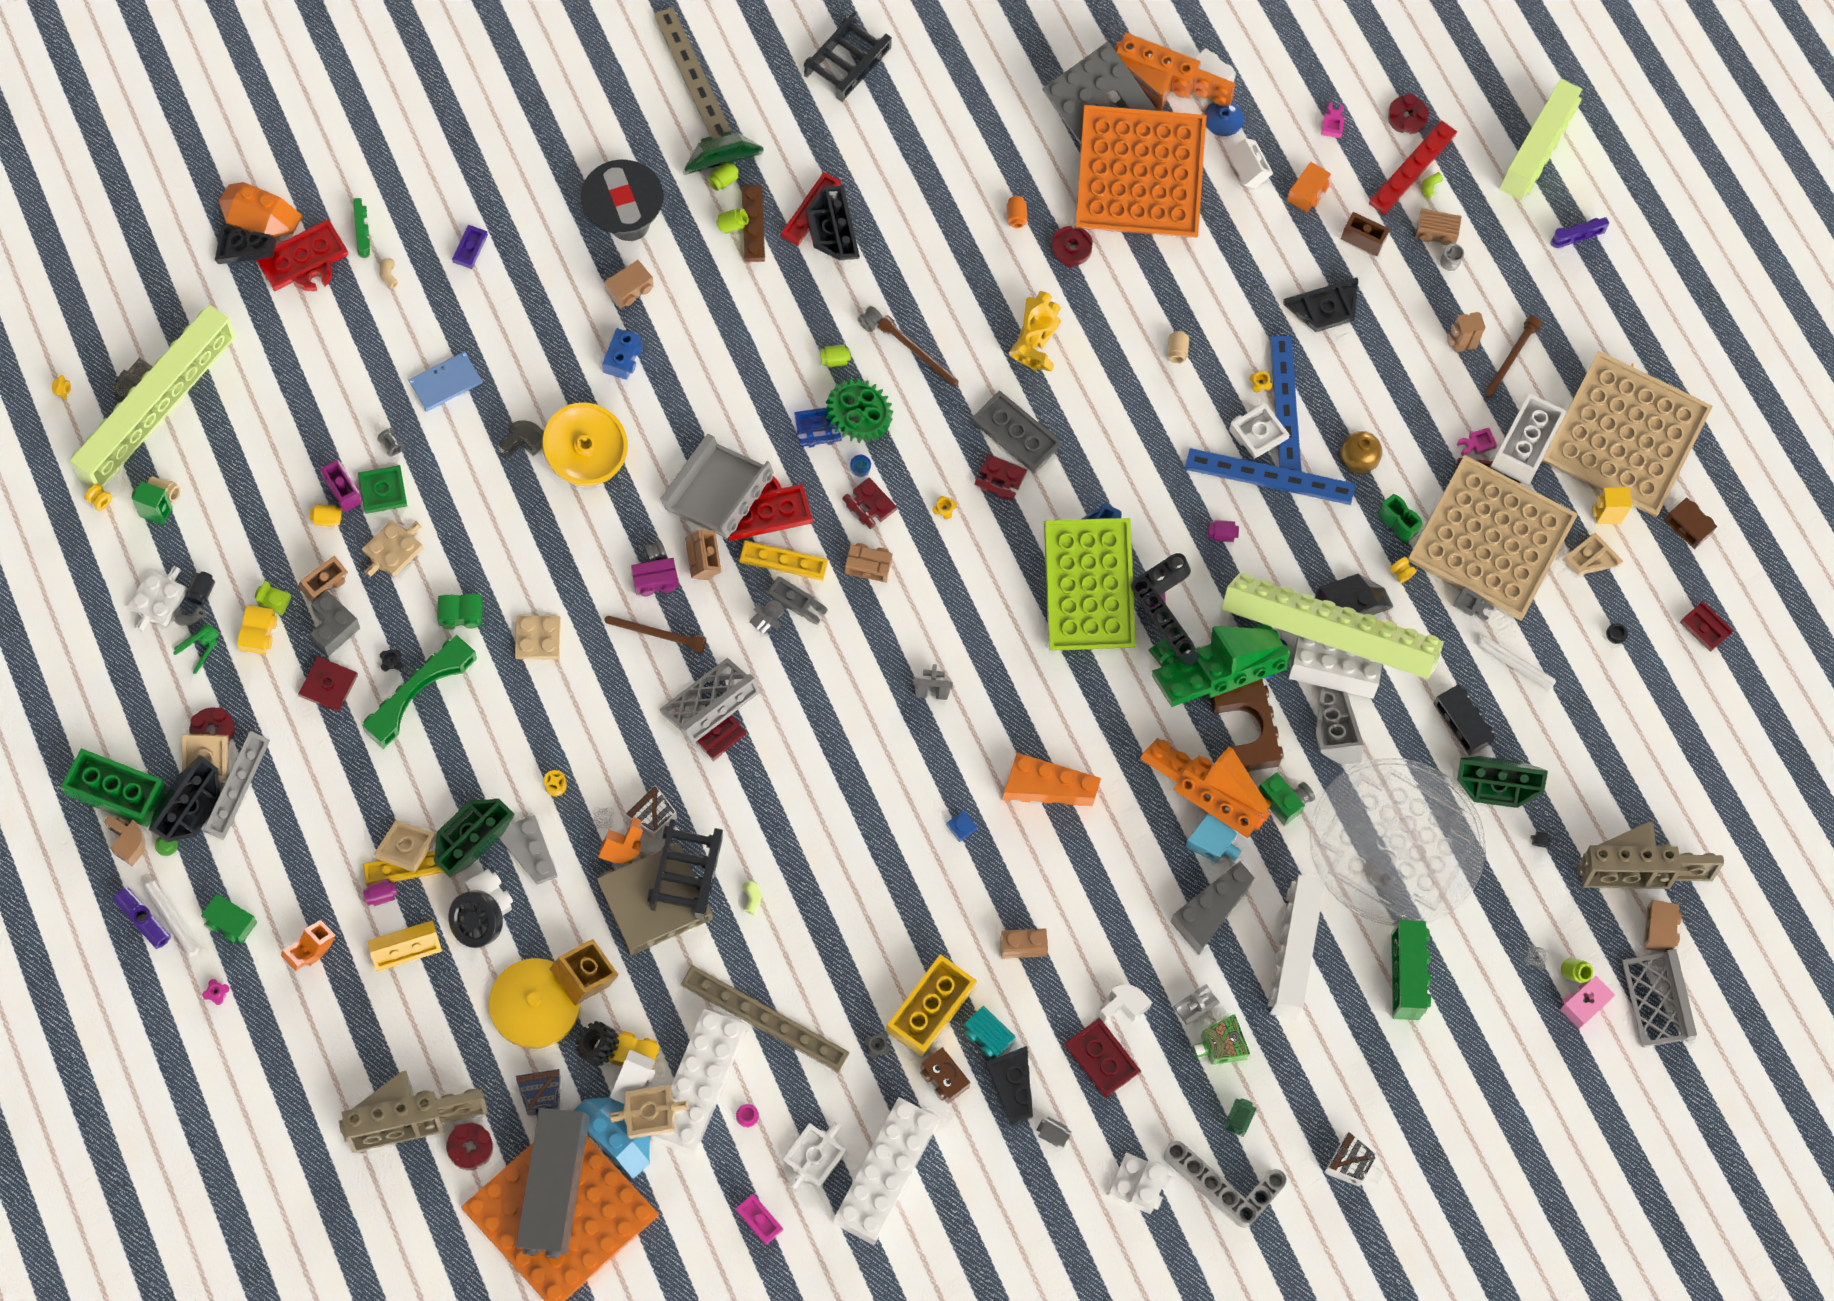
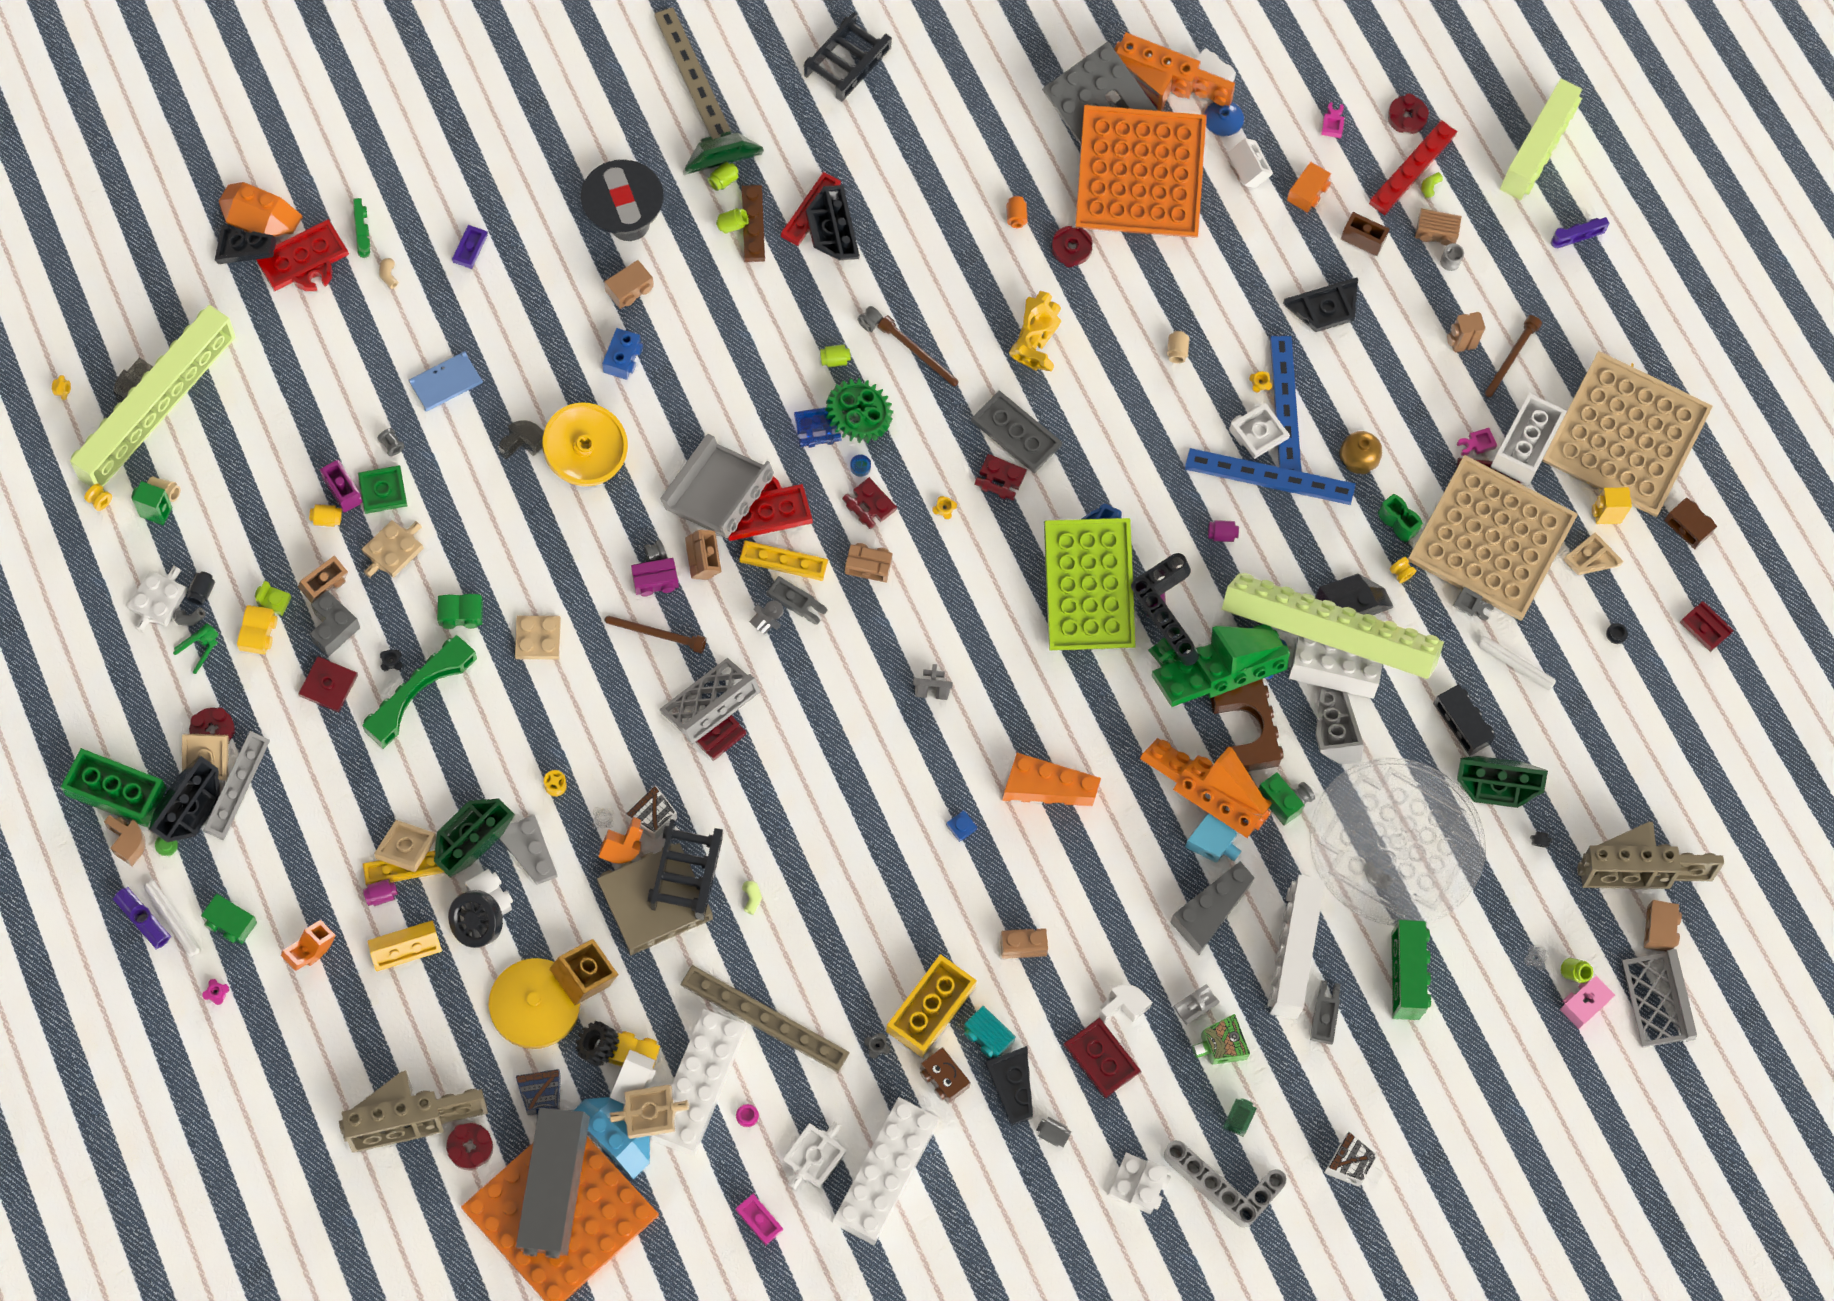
none -> dark grey hinge [1310,980,1341,1045]

